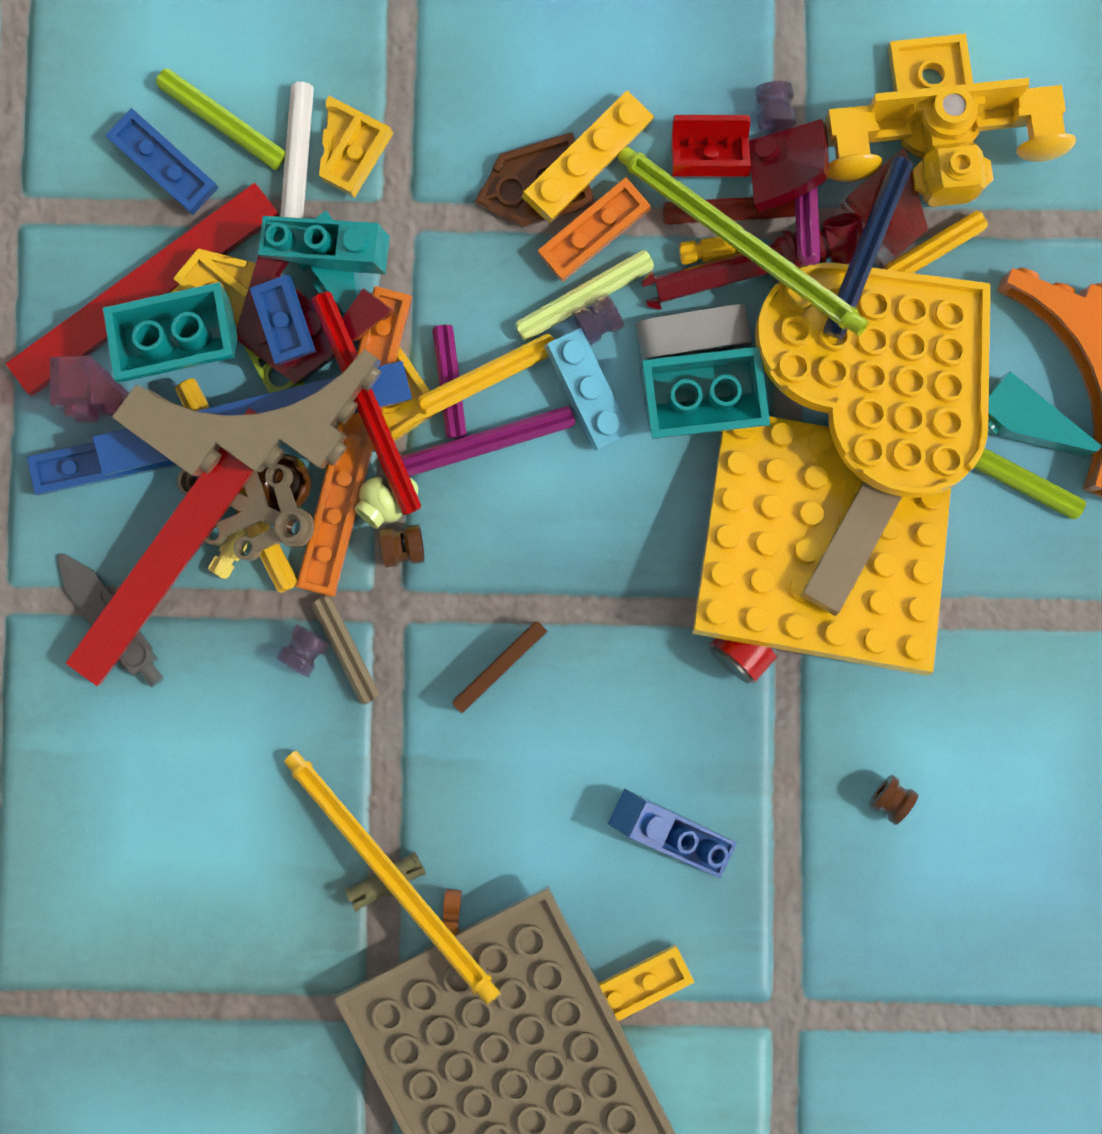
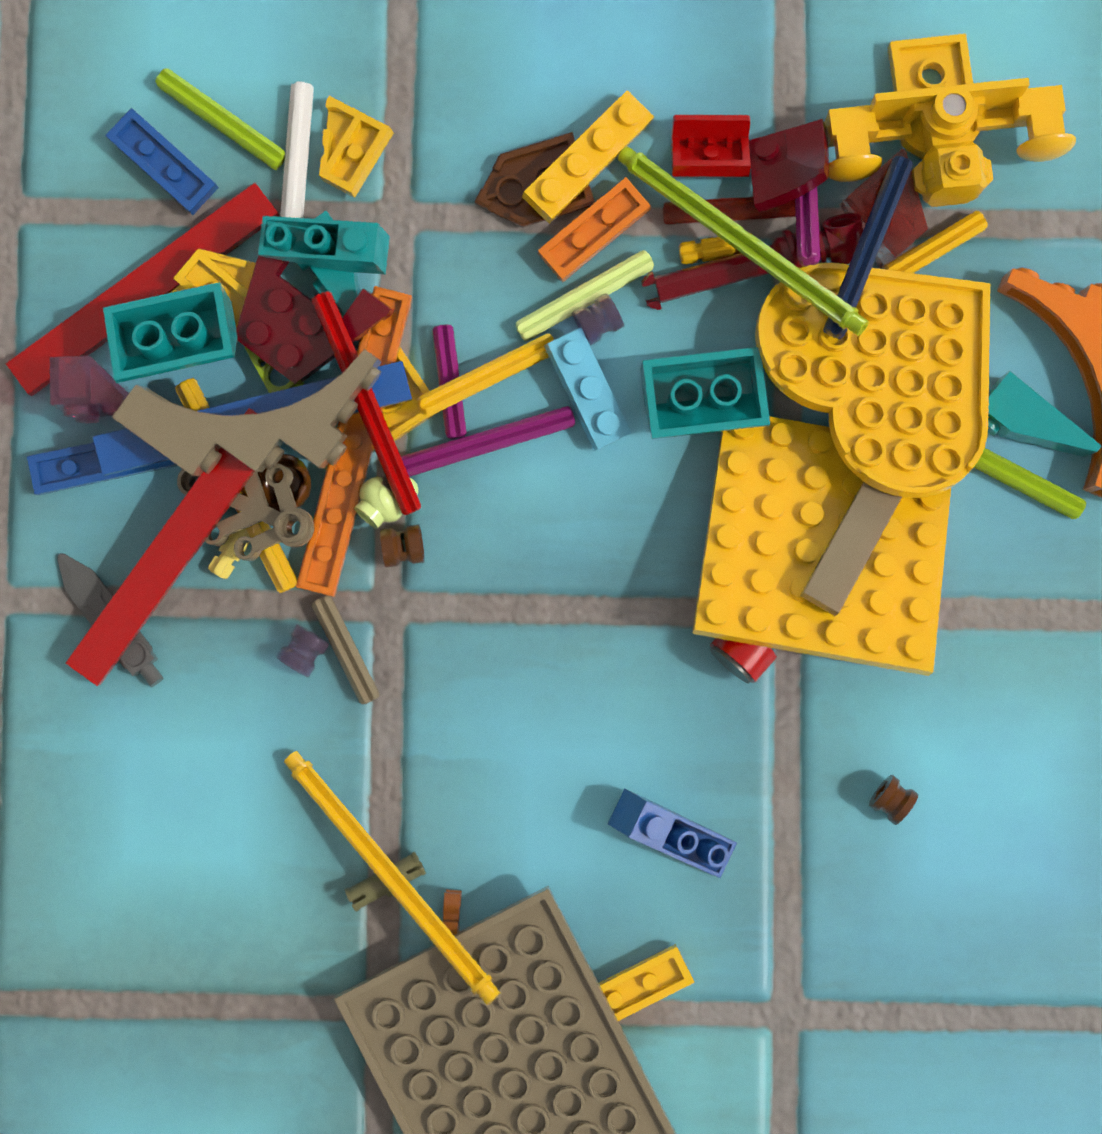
blue plate [250,275,316,365] -> none
reddish brown tile [452,621,548,714] -> none
light grey beam [635,304,752,362] -> none
clear purple wheel [755,81,797,131] -> none

